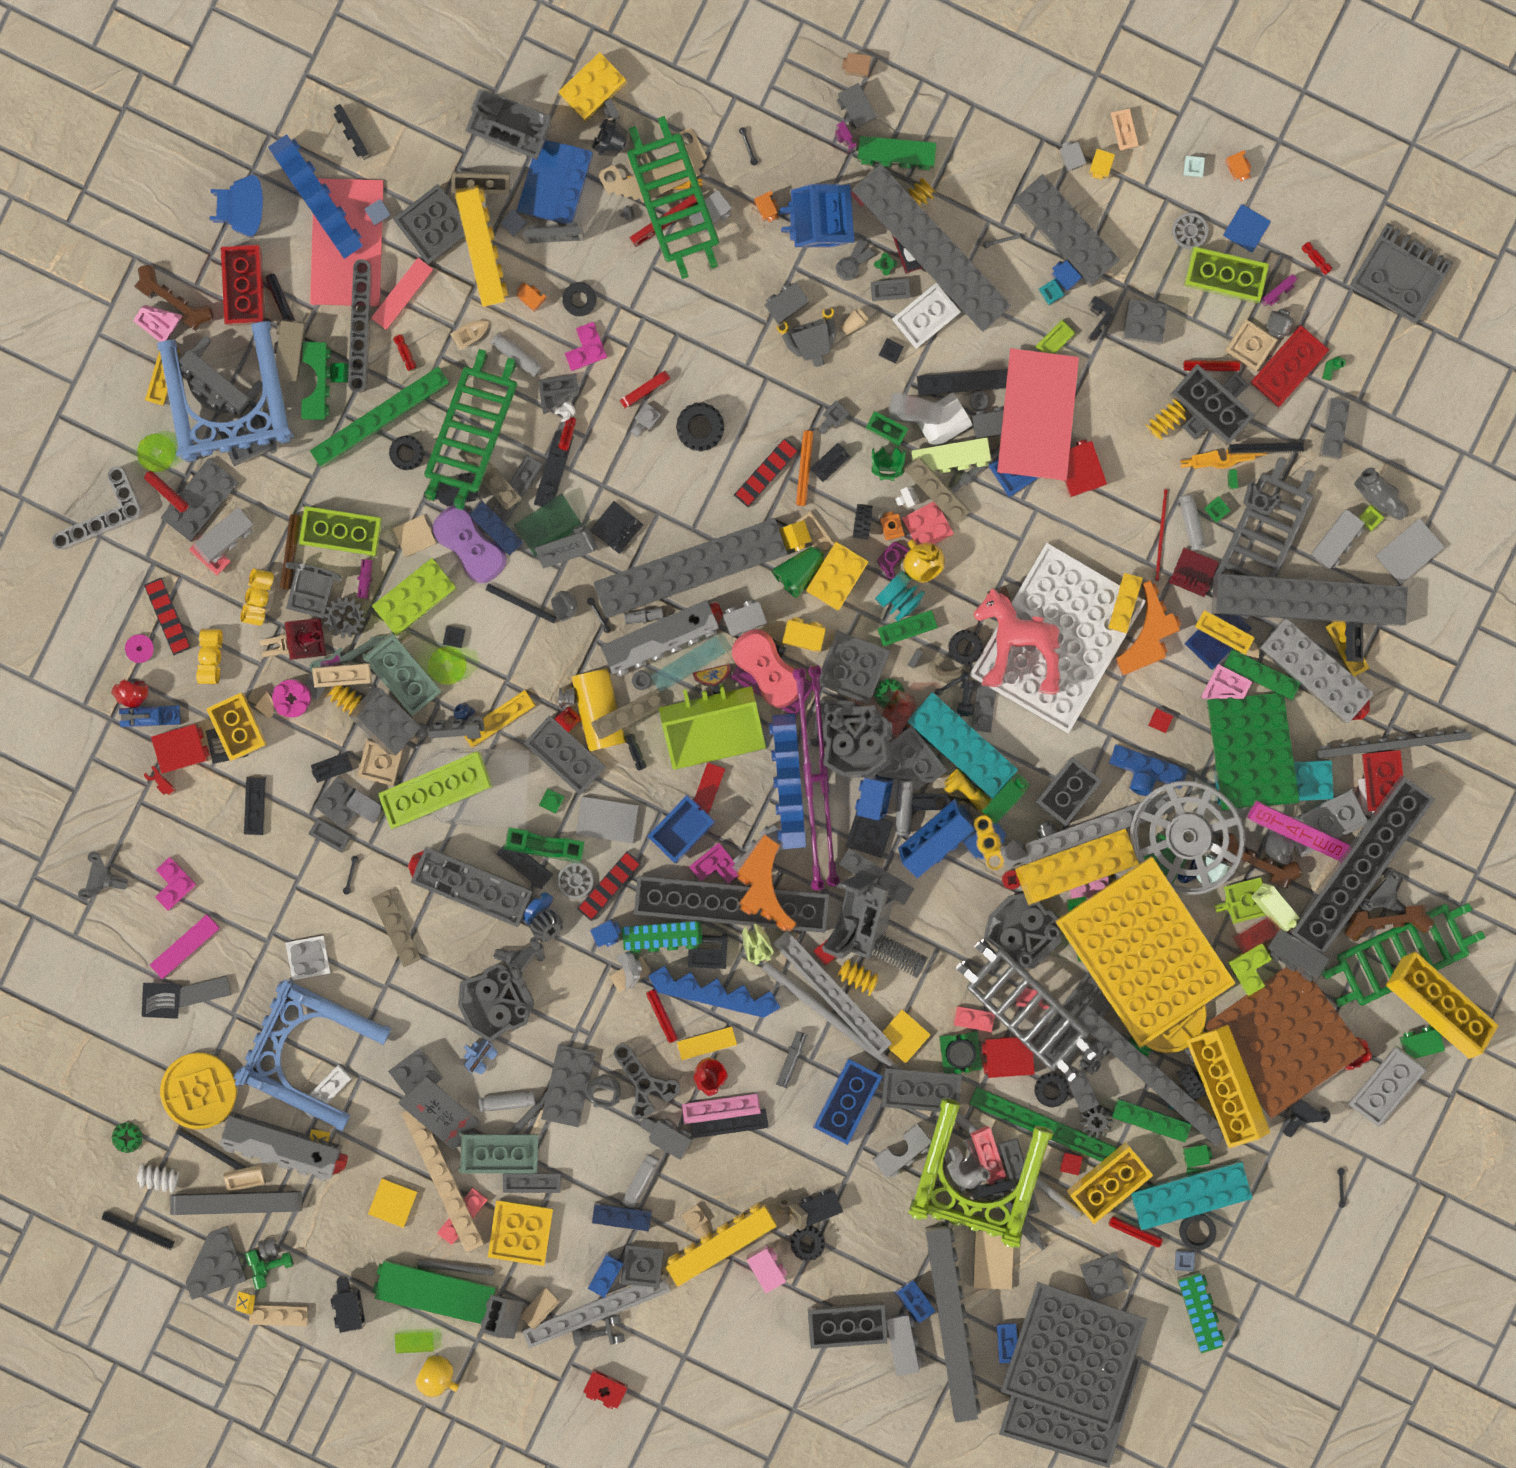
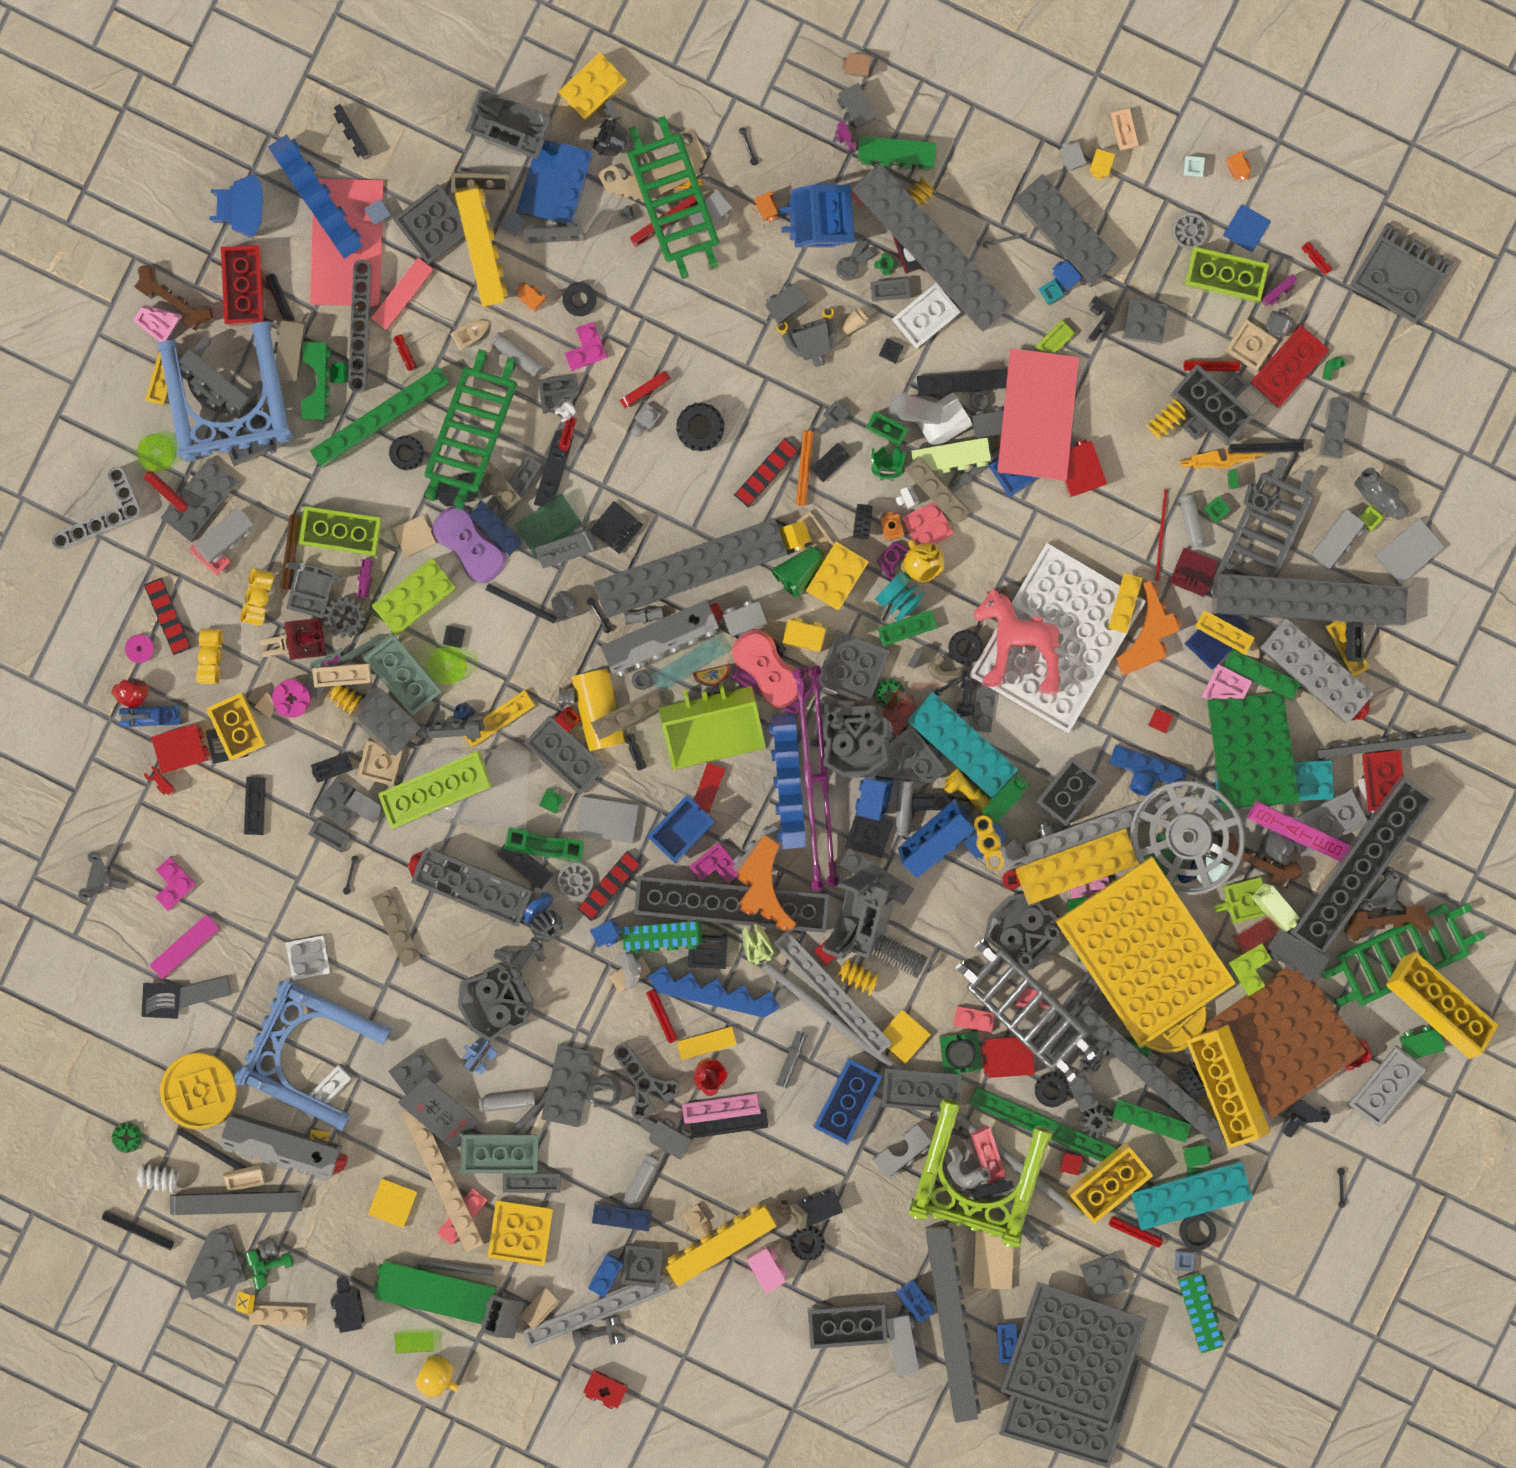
dark grey tile [999,1138,1040,1216] -> none

